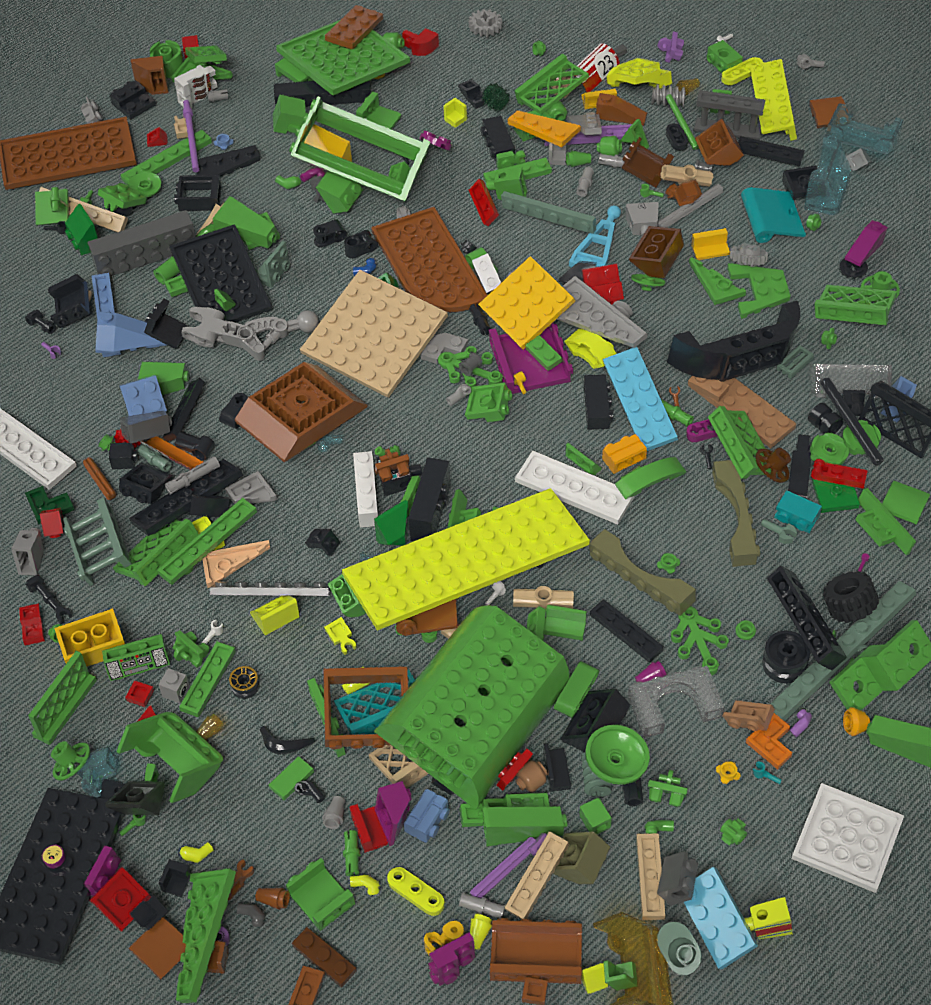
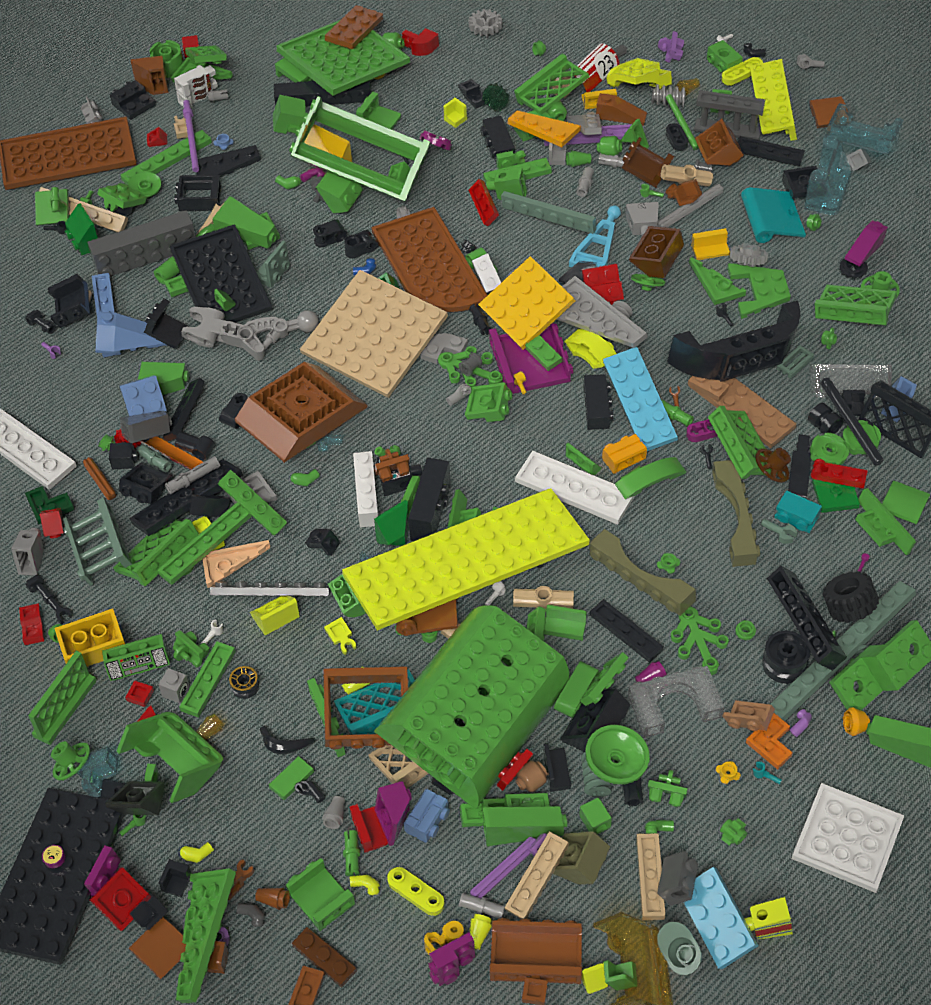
none -> bright green bracket [218,470,287,536]
none -> bright green arm [290,469,320,486]
none -> bright green wing [580,652,629,706]
none -> black hand [716,303,734,327]
none -> black arm [743,43,766,57]

